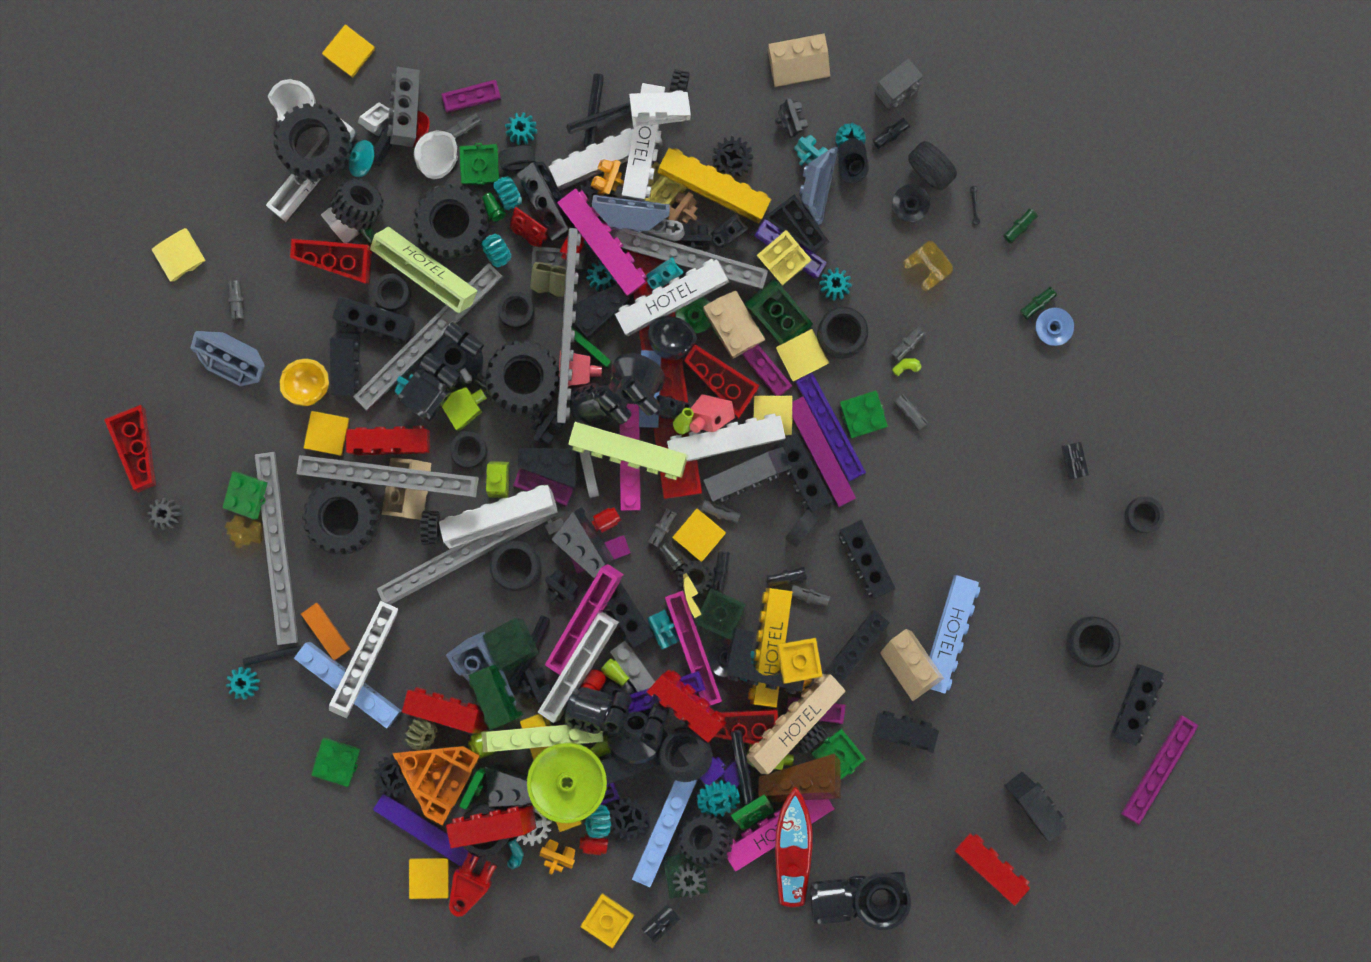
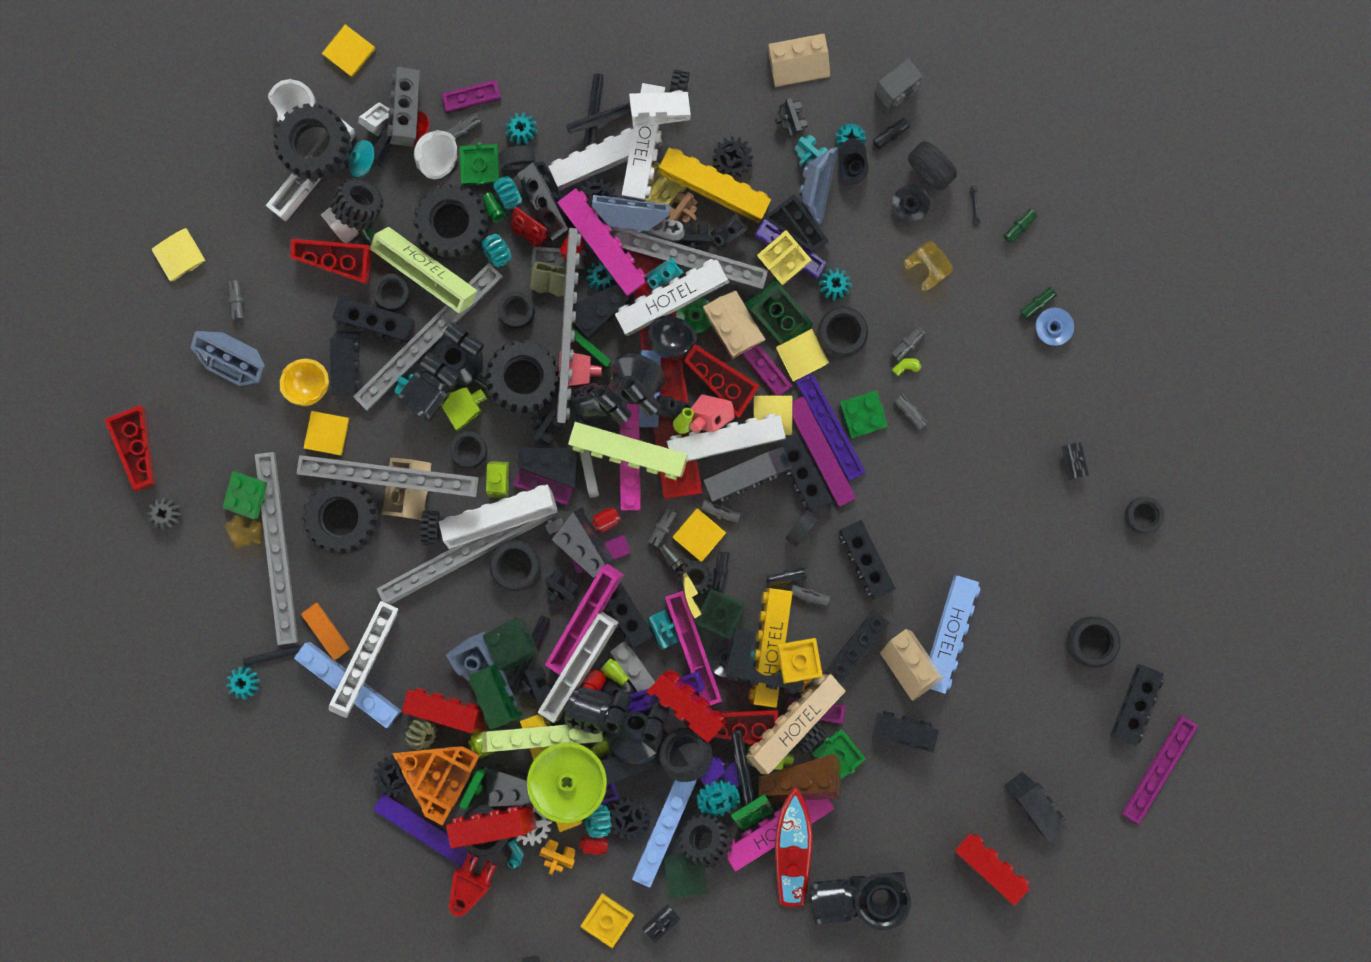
green plate [311,737,361,787] -> none
red wedge [346,426,430,456] -> none
yellow tile [409,858,449,899] -> none
light orange hips [591,159,624,196] -> none
dark grey gear [673,863,706,898] -> none

